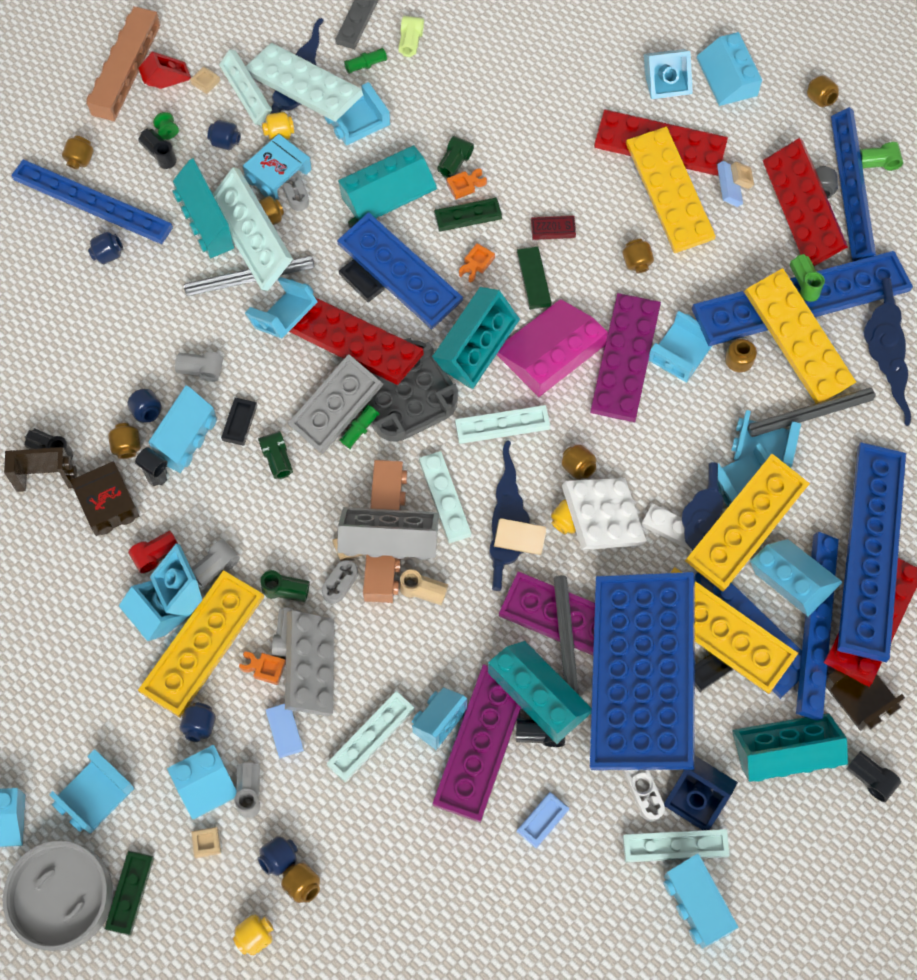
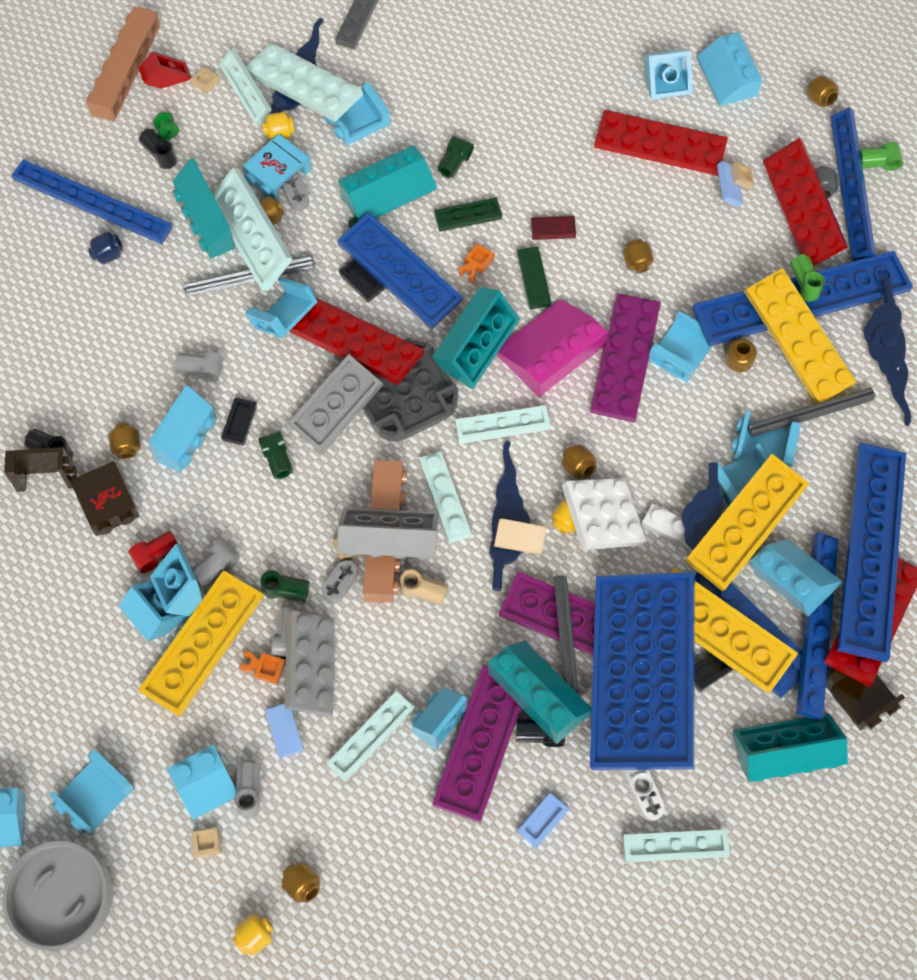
pearl gold head [62,136,94,170] -> none
dark green tile [104,851,154,936] -> none
dark blue head [127,389,162,423] -> none
black piece [135,447,168,486] -> none
dark blue head [179,702,216,742] -> none
dark blue head [207,120,241,150] -> none
dark blue head [258,836,298,876] -> none
green pin [339,404,379,450] -> none
green pin [344,48,387,74] -> none
yellowish green piece [399,16,424,57] -> none
orange plate [446,169,487,200] -> none
yellow plate [626,127,716,254] -> none
medium azure slope [663,853,739,949] -> none
dark blue slope [664,755,738,831] -> none
black piece [846,751,902,803] -> none

